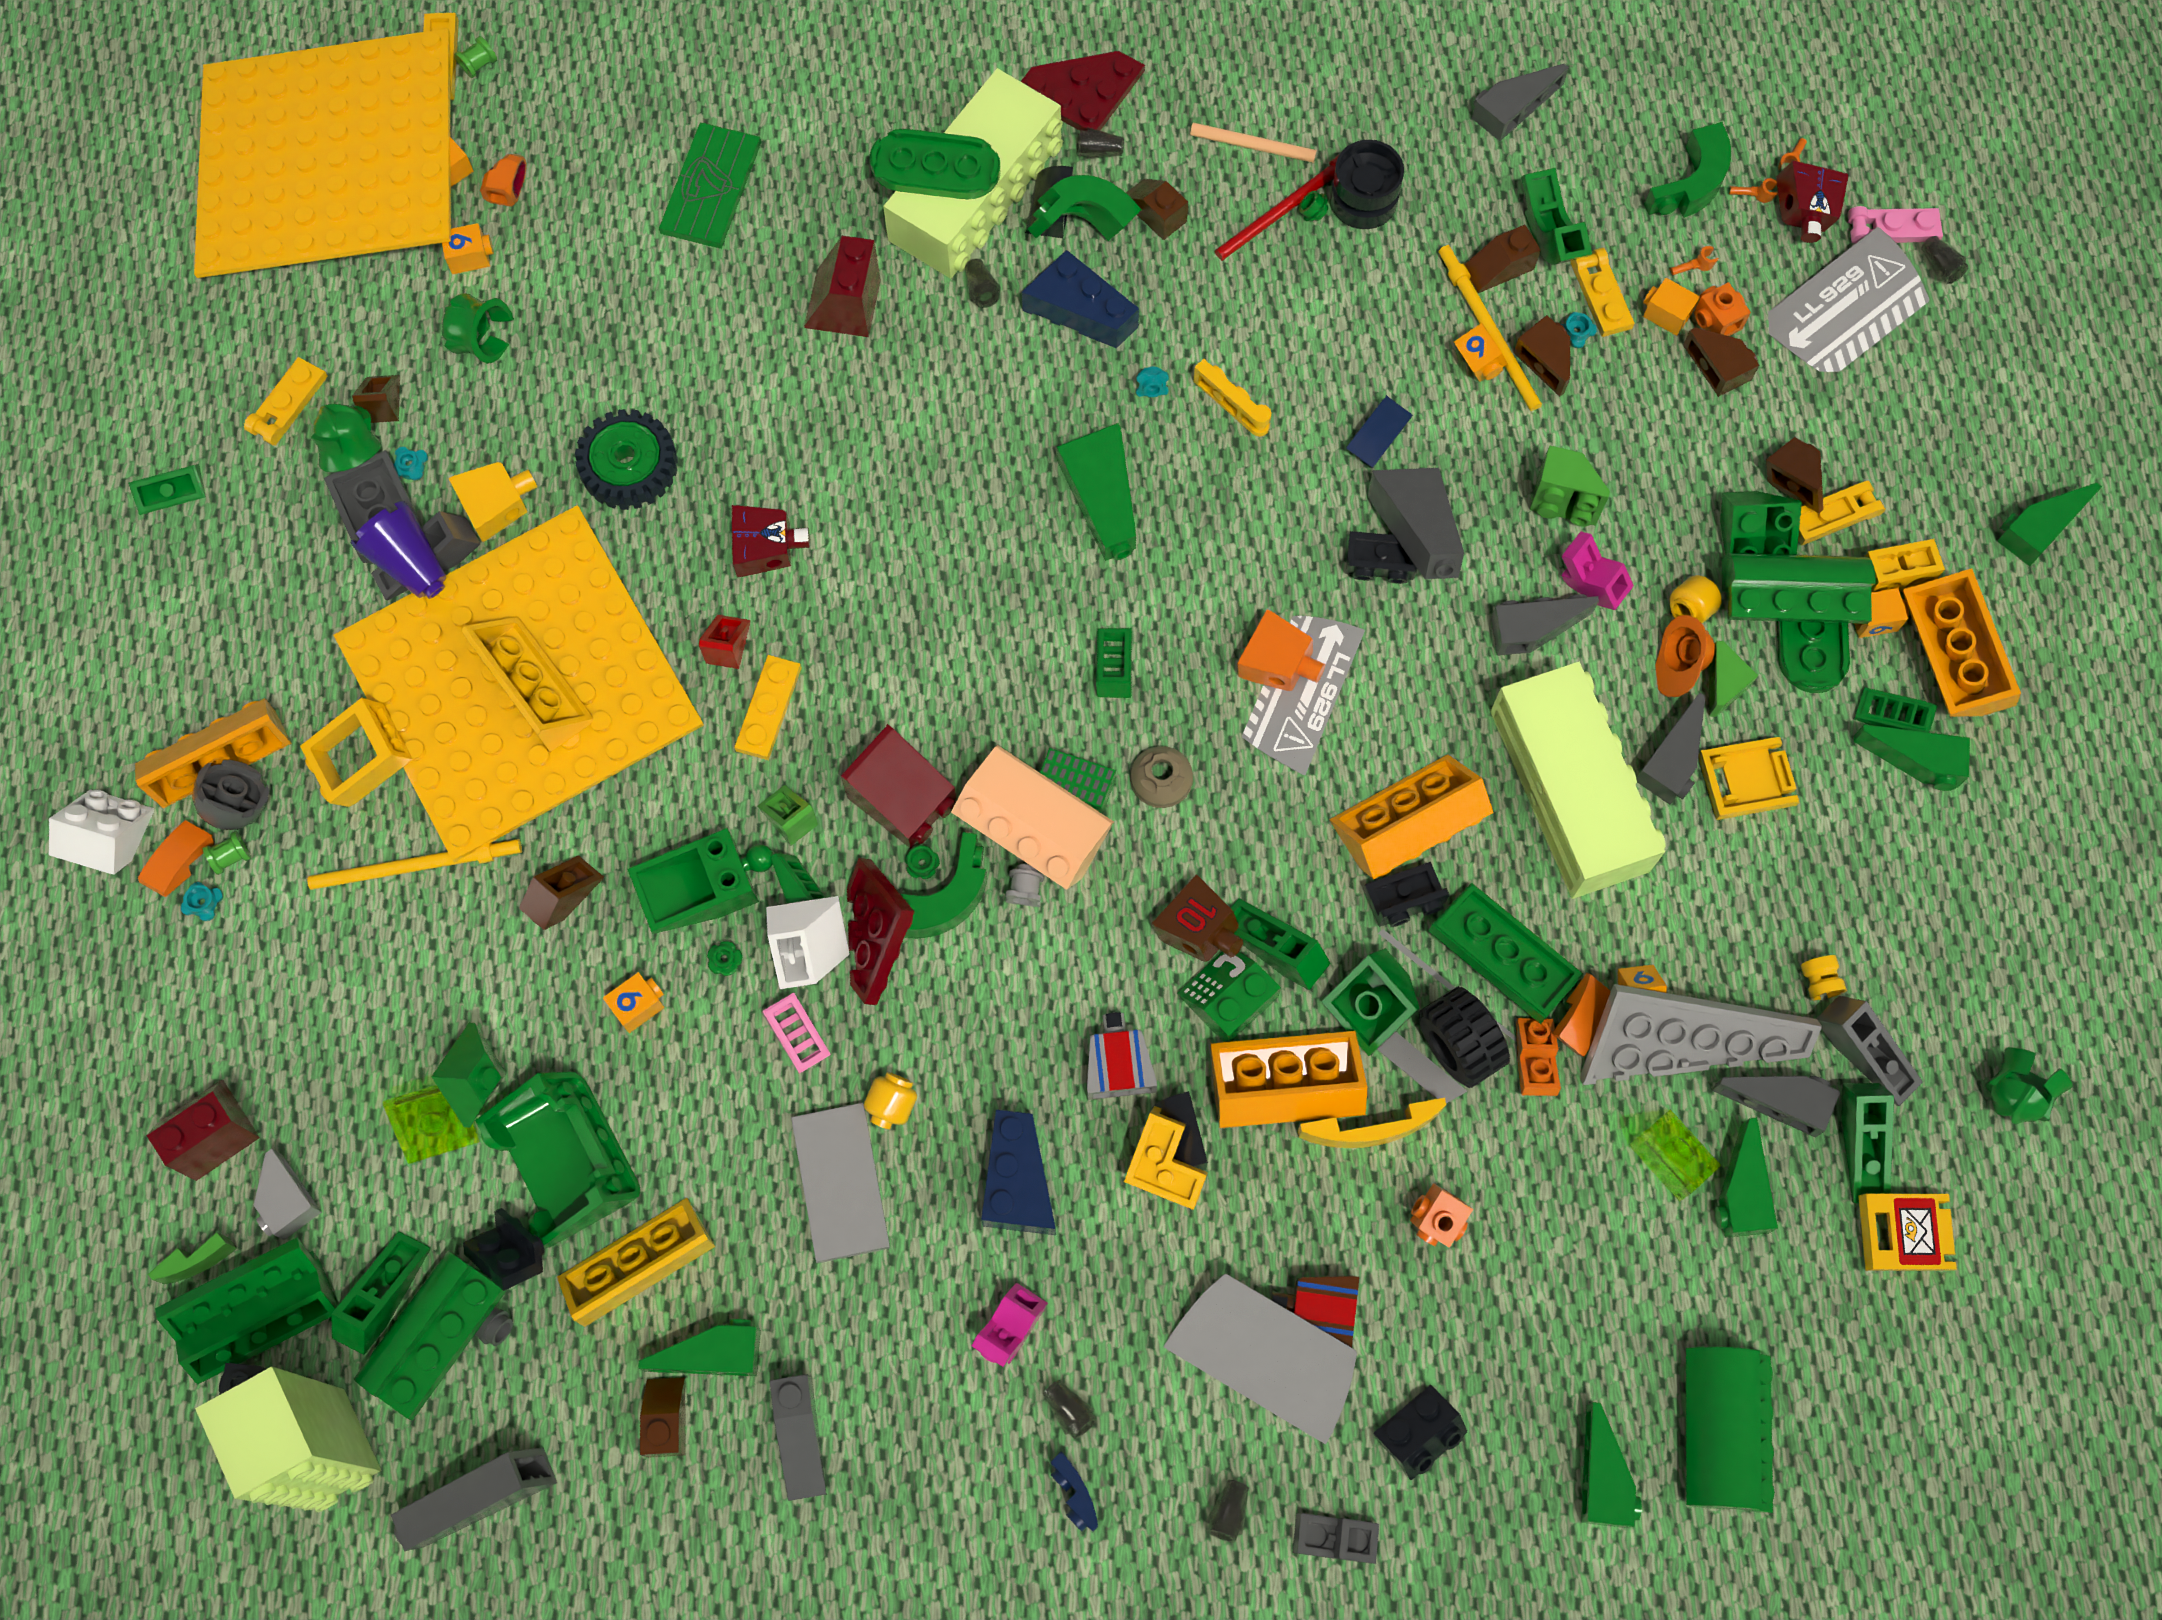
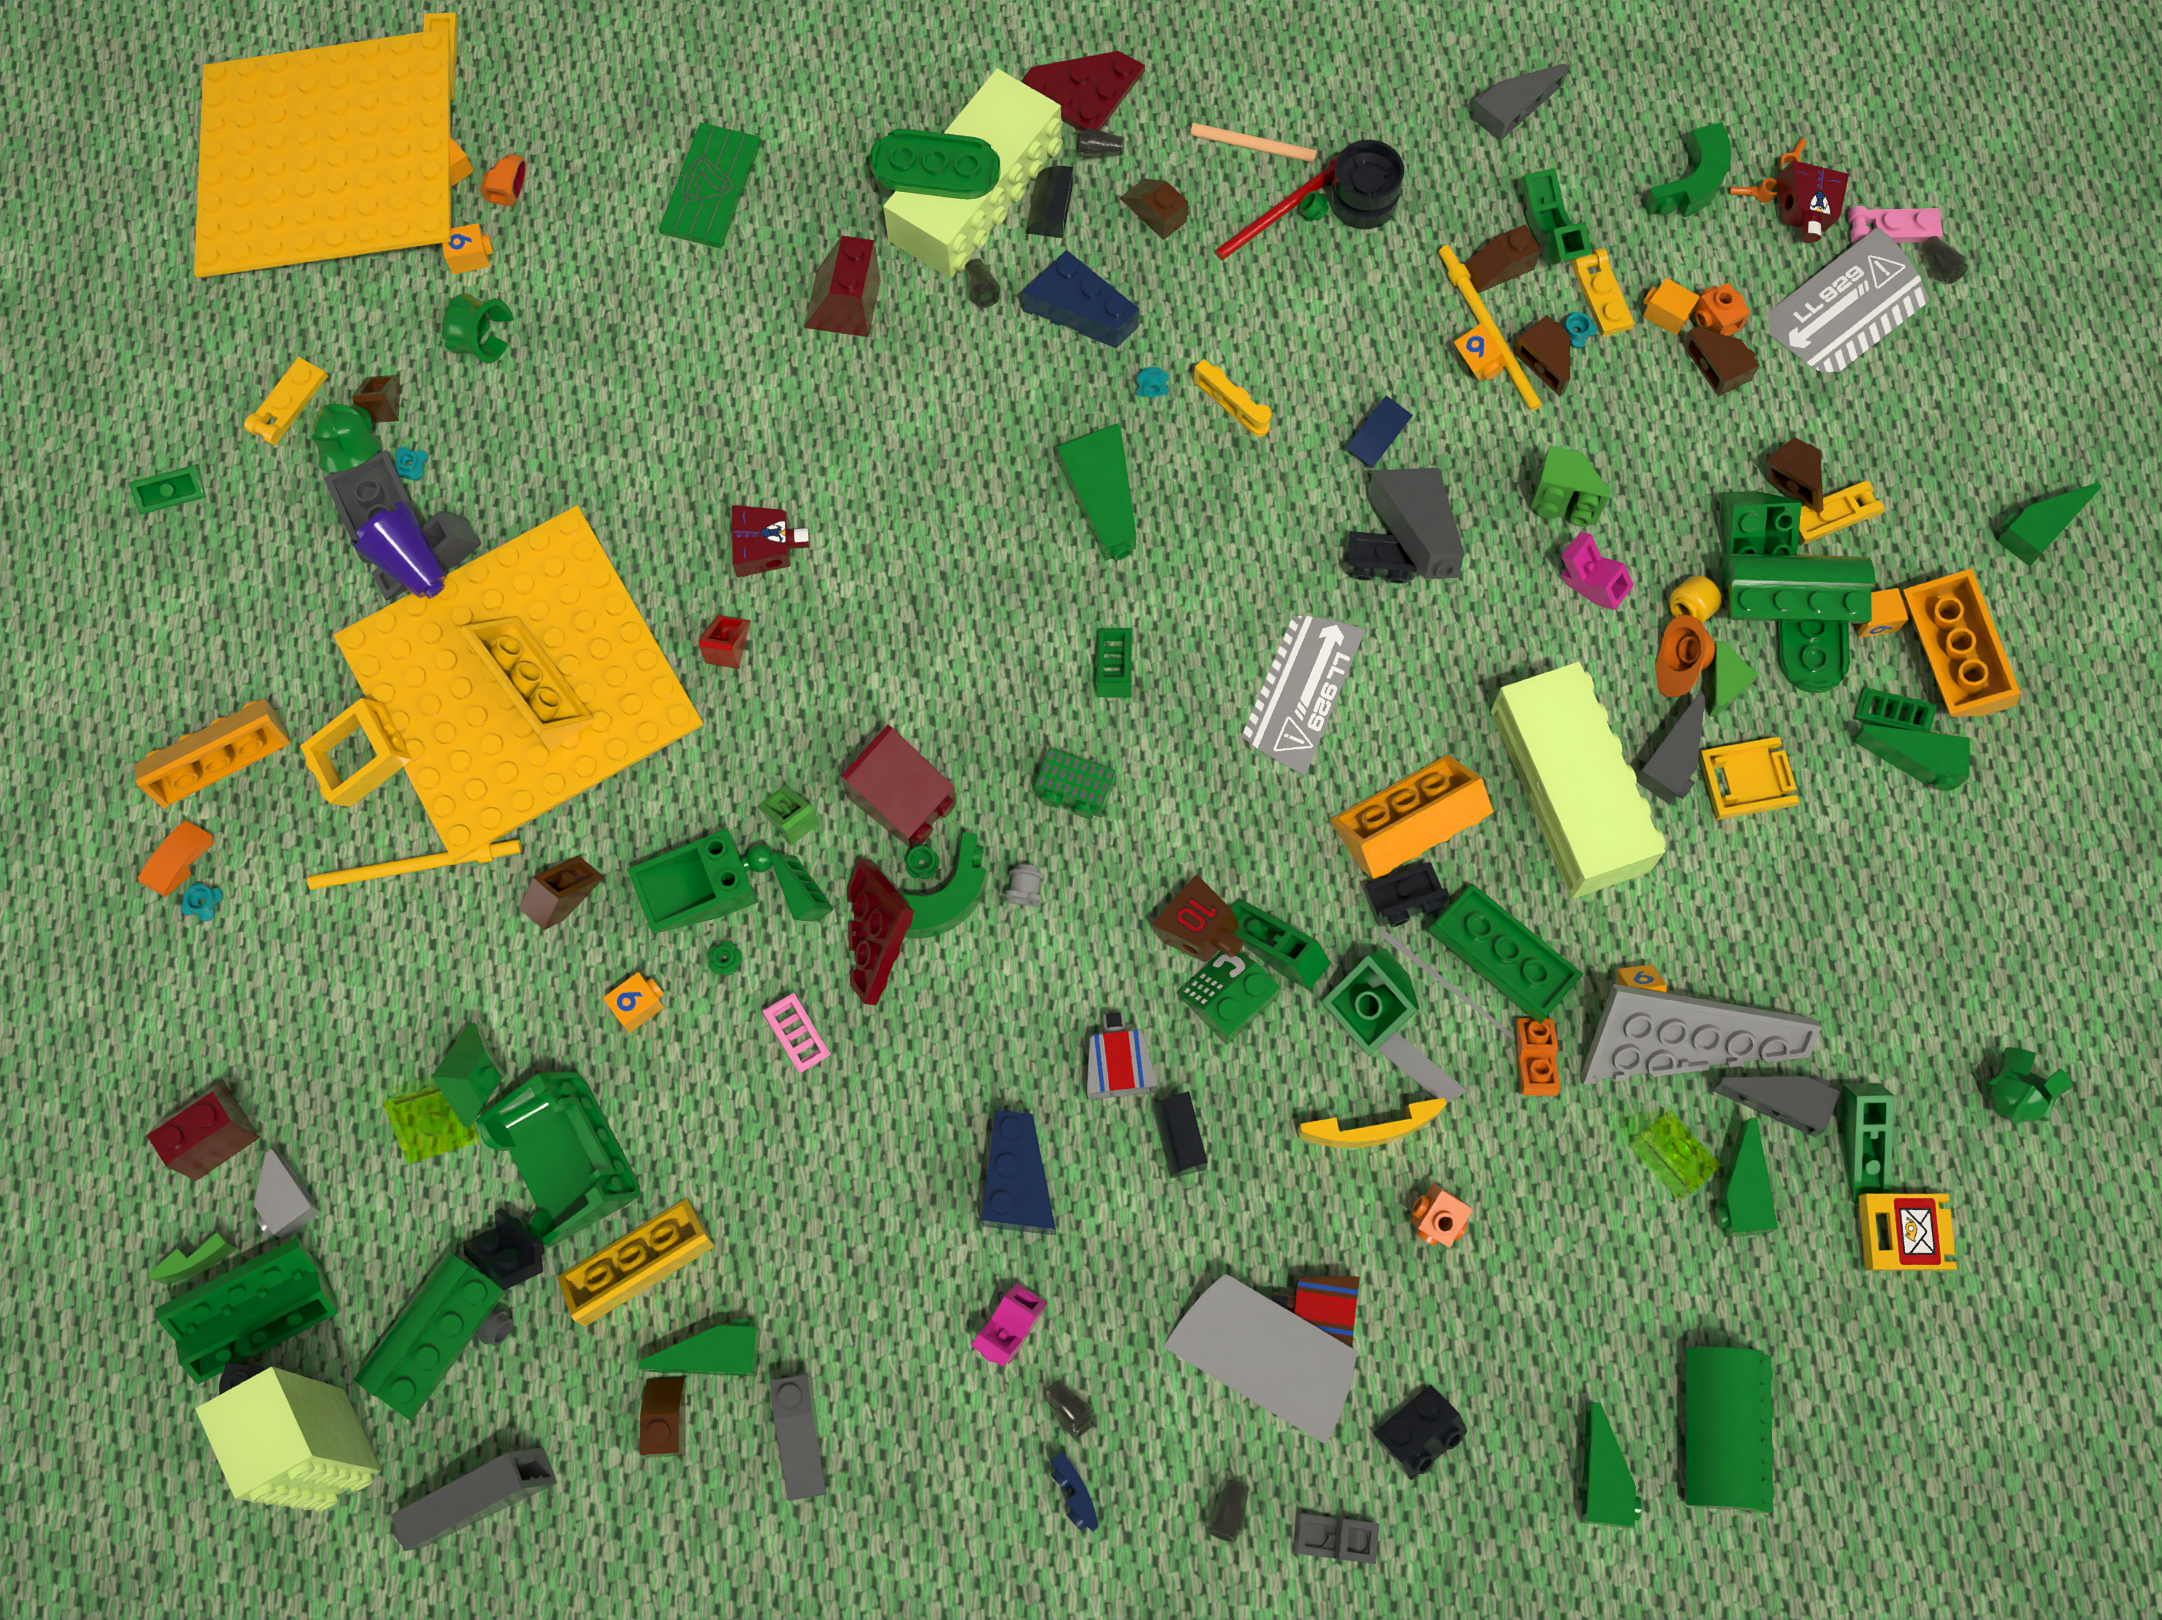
white slope [49,789,154,875] -> none
dark grey cylinder [192,760,269,830] -> none
bright green bush [202,831,251,875] -> none
green slope [331,1231,431,1355] -> none
yellow torso [448,462,537,542] -> none
bright green bush [454,36,497,78] -> none
wheel [575,409,678,510] -> none
yellow plate [734,655,802,761] -> none
white slope [766,896,850,989] -> none
light grey tile [791,1103,890,1264] -> none
yellow head [864,1072,917,1130] -> none
light nougat slope [951,745,1114,890] -> none
green arch [1028,175,1142,241] -> none
yellow panel [1124,1106,1208,1210] -> none
dark tan piece [1130,746,1193,808] -> none
light orange slope [1211,1031,1368,1128] -> none
orange torso [1237,609,1326,691] -> none
black tyre [1419,986,1510,1088] -> none
dark grey slope [1491,594,1599,656] -> none
orange slope [1552,973,1611,1057] -> none
orange hand [1670,246,1719,275] -> none
yellow wheel [1801,955,1847,1001] -> none
dark grey slope [1816,996,1923,1106] -> none
yellow brick [1865,539,1945,592] -> none

